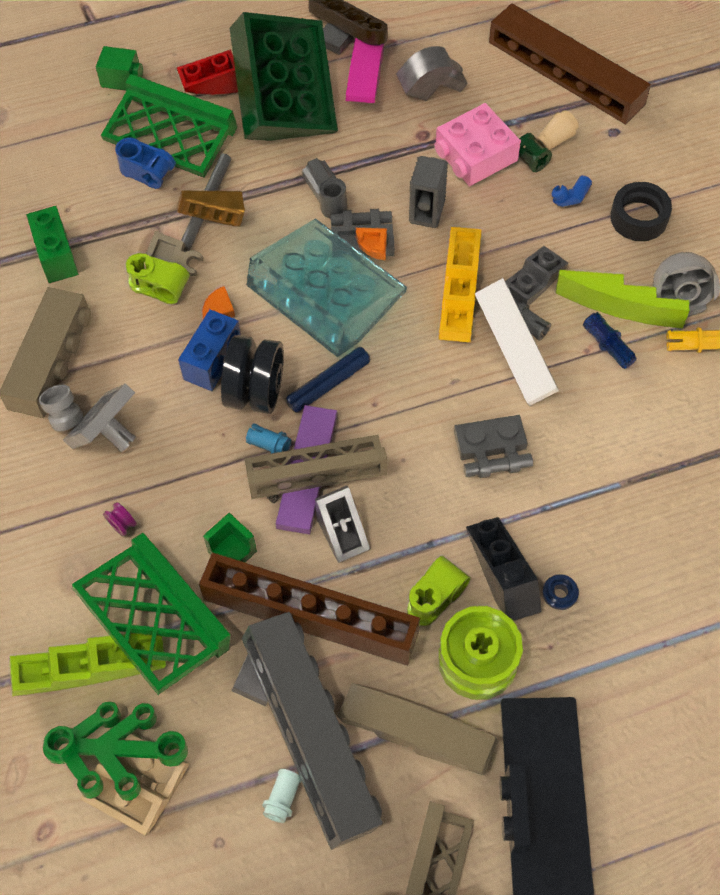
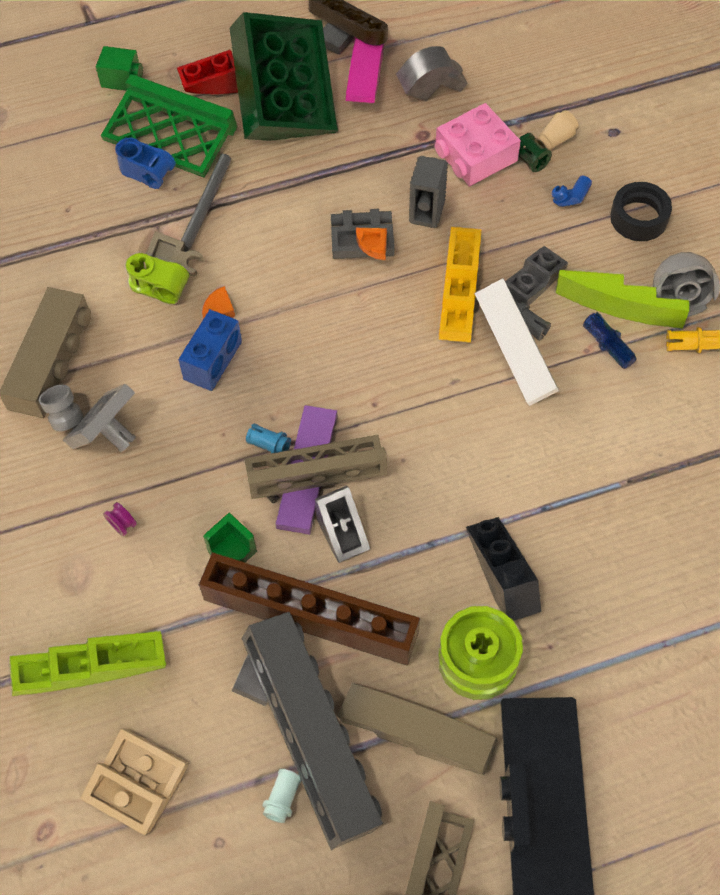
green brick [26,206,79,283] -> none
green plant [43,702,188,801] -> none
green fence [72,533,230,695] -> none
pearl gold slope [177,190,245,226] -> none
black wheel [221,335,284,414] -> none
clear light blue slope [246,218,407,357] -> none
dark blue axle [286,347,370,412] -> none
dark grey piece [302,158,348,219] -> none
lime piece [407,556,471,626] -> none
dark grey plate [454,415,533,478] -> none
reddish brown brick [489,3,651,125] -> none
dark blue plate [542,574,579,610] -> none

